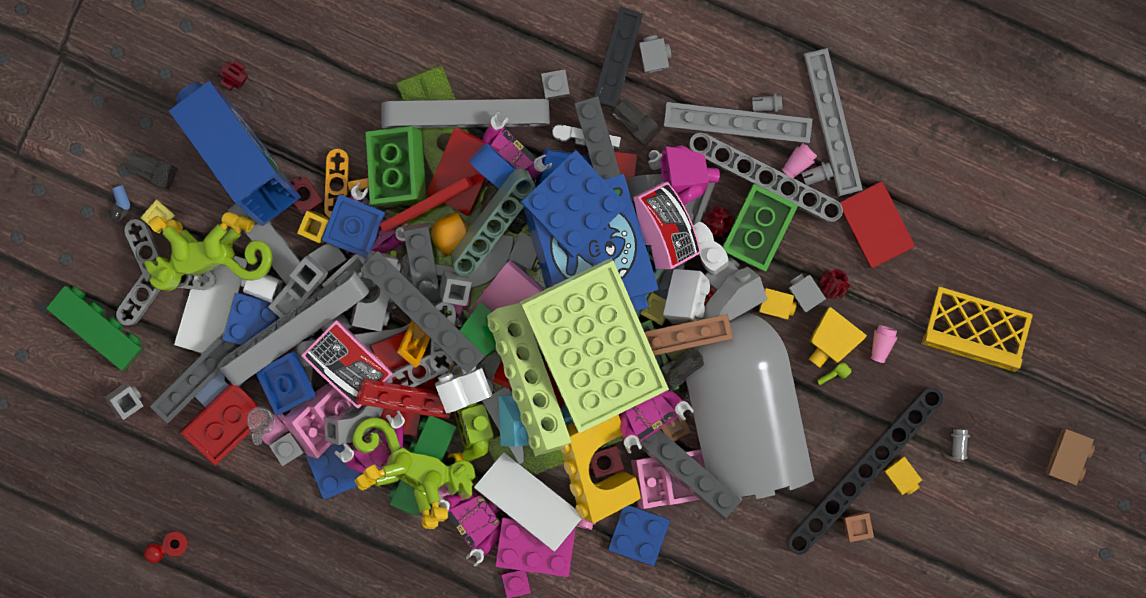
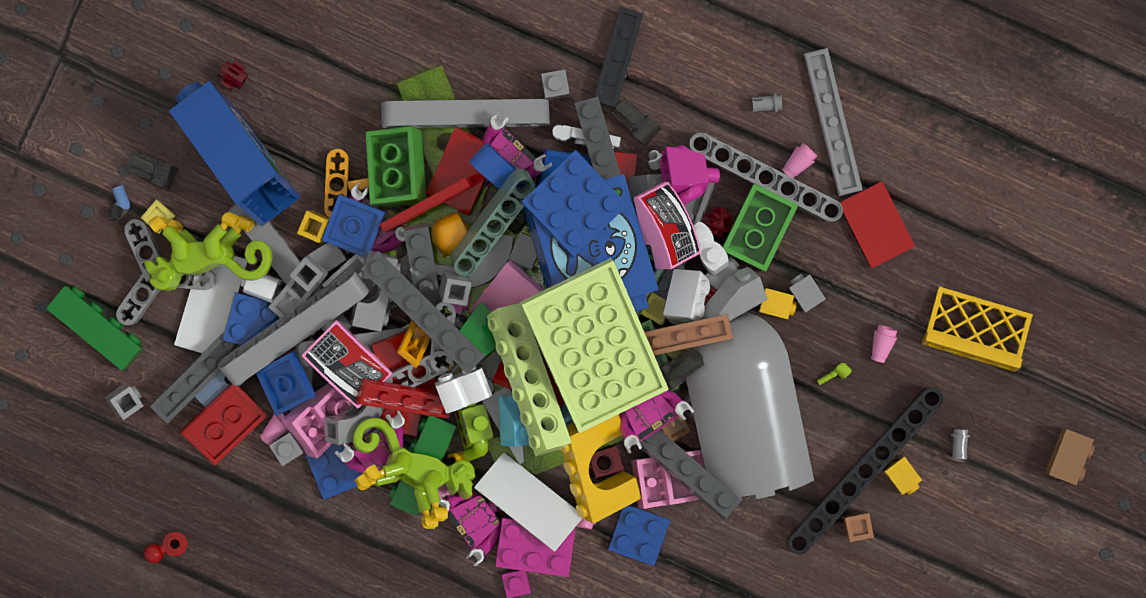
clear piece [247,407,275,445] -> none
dark red brick [291,176,324,216] -> none
light grey brick [639,35,672,74] -> none
light grey plate [664,102,812,144] -> none
light grey pin [801,162,834,186] -> none
yellow torso [809,307,867,368] -> none
dark red gear [818,269,850,299] -> none

